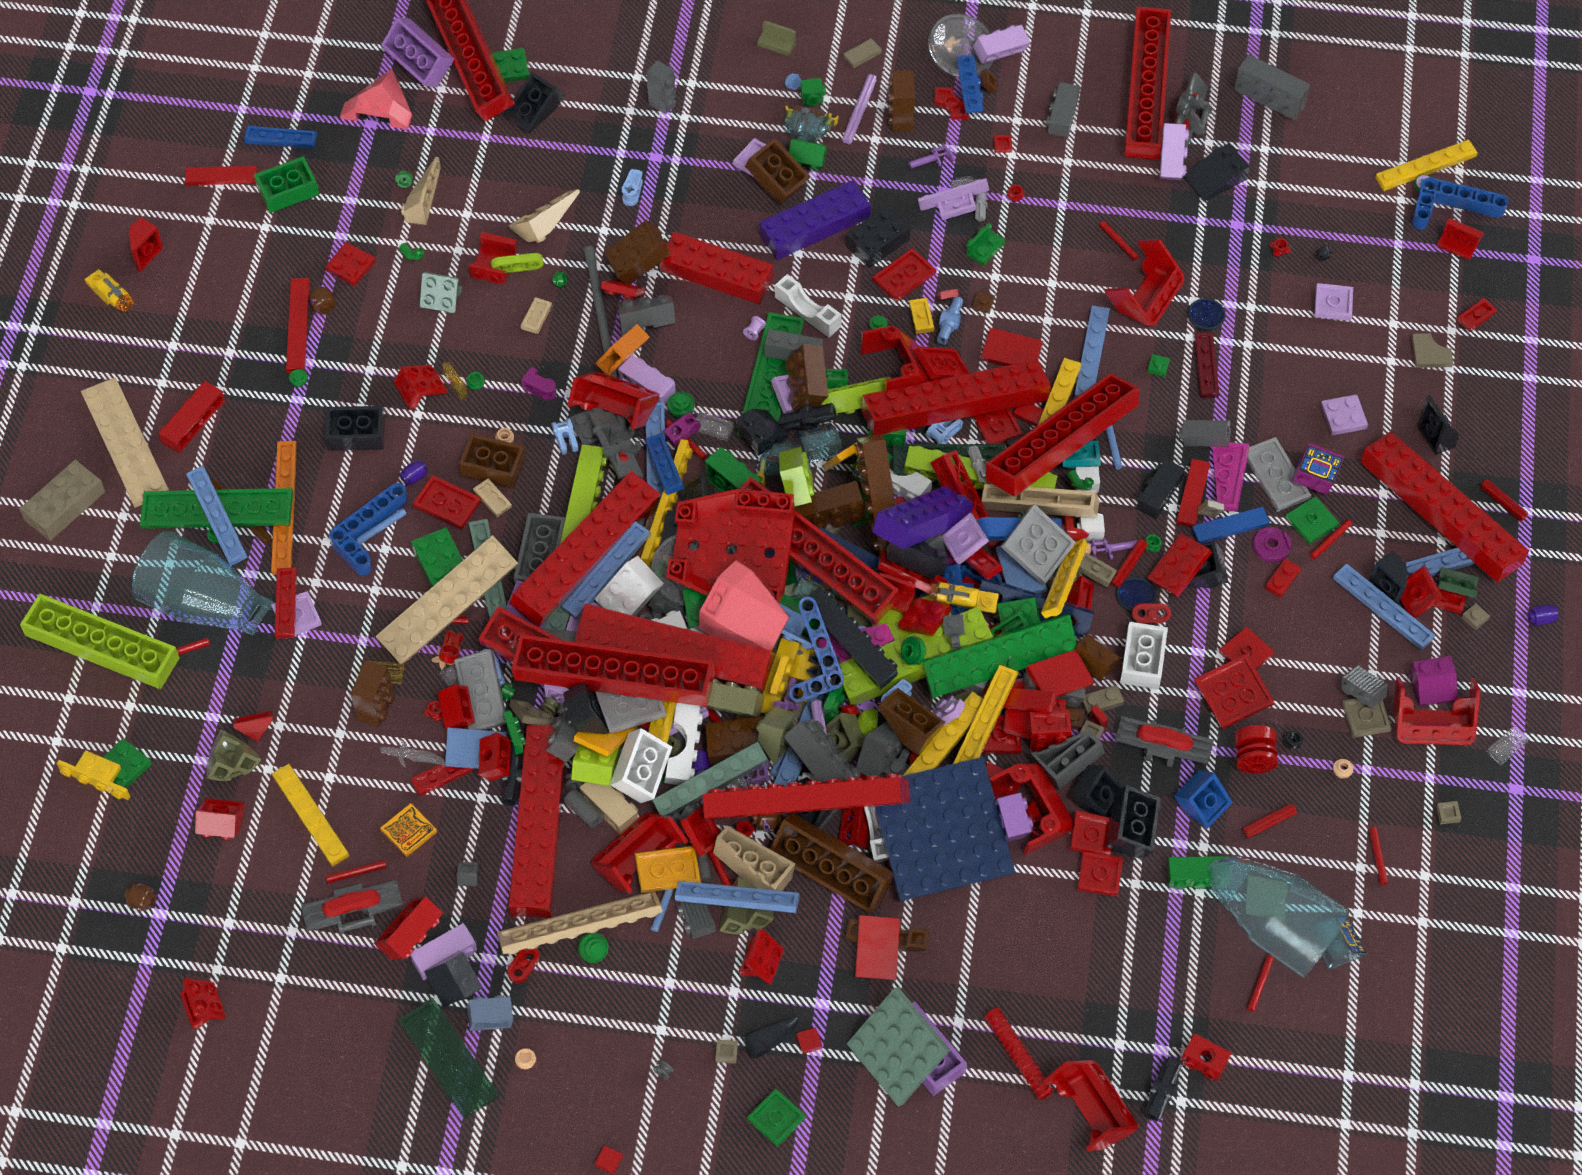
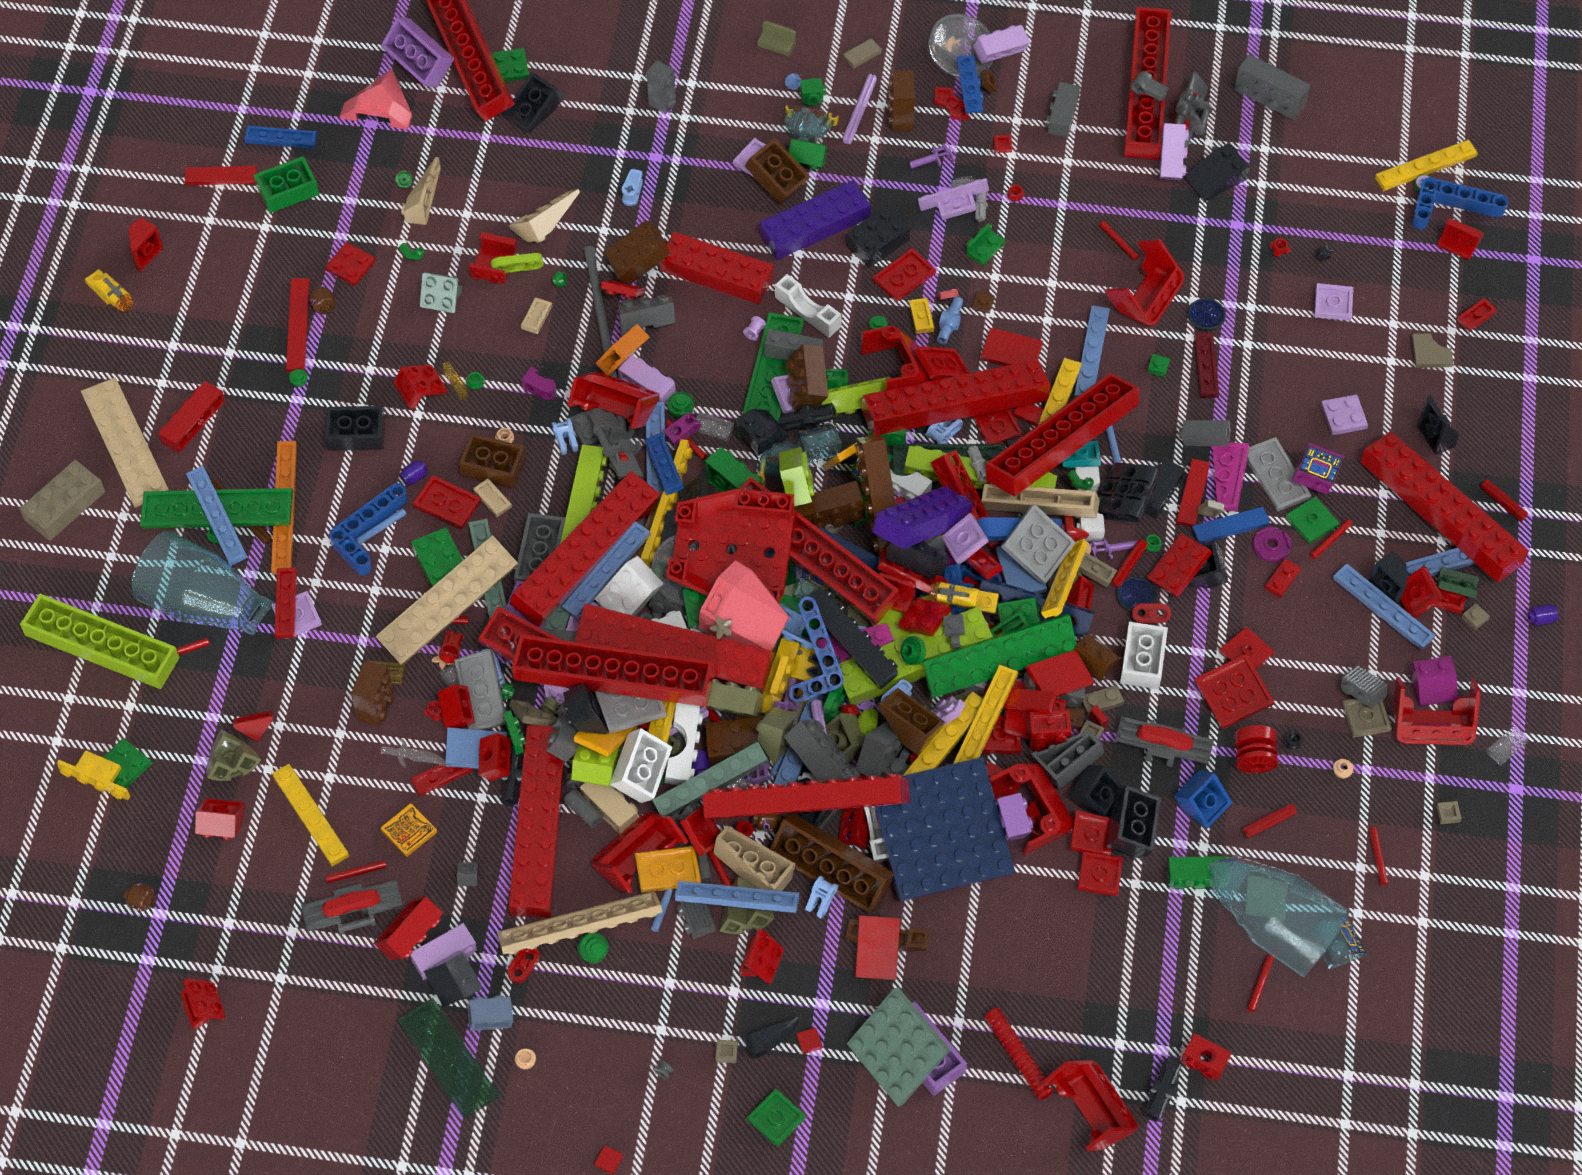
none -> dark tan plant [709,616,732,640]
none -> light blue piece [805,876,838,918]
none -> black connector [1098,462,1161,523]
none -> dark grey piece [1131,71,1169,101]

